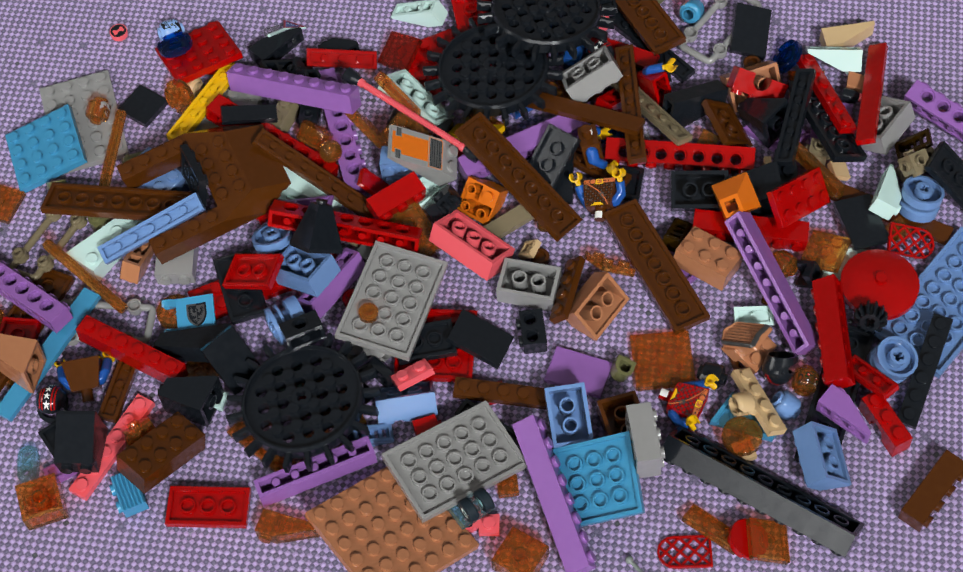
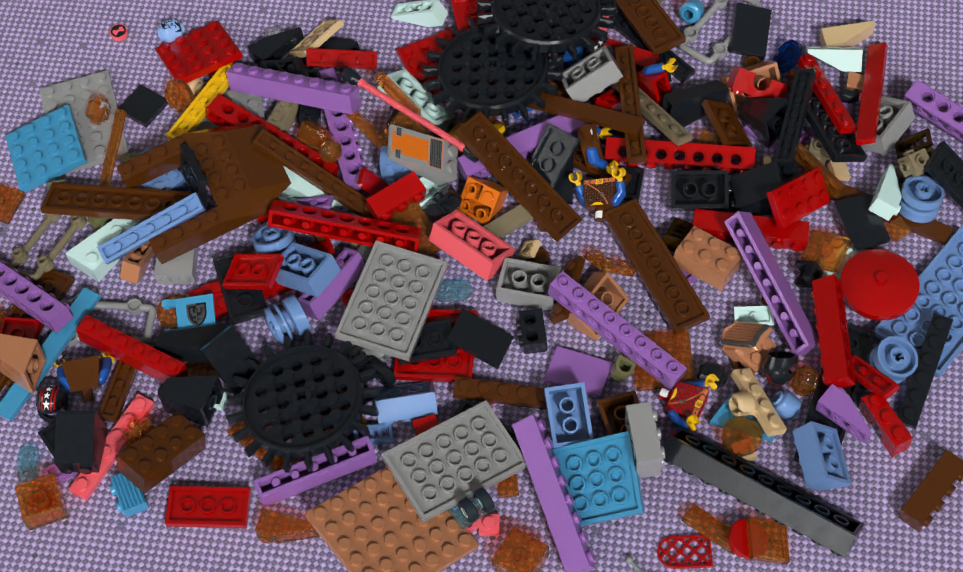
clear orange axle [42,239,128,314] -> none
clear blue tile [157,32,193,58] -> none
black tile [221,104,278,125] -> none
piece [267,20,306,37] -> none
black brick [278,310,327,352] -> none
black slope [290,199,343,254] -> none
clear orange tile [358,303,378,323] -> none
clear red tile [377,31,422,71] -> none
coral plate [390,358,435,392] -> none
orange slope [711,172,761,221] -> none
clear orange head [773,250,798,278] -> none
black gear [853,300,888,334] -> none
red window [887,222,935,259] -> none
none -> tan tile [289,19,344,58]
none -> clear light blue plate [435,280,472,302]
none -> medium lavender brick [548,271,687,390]

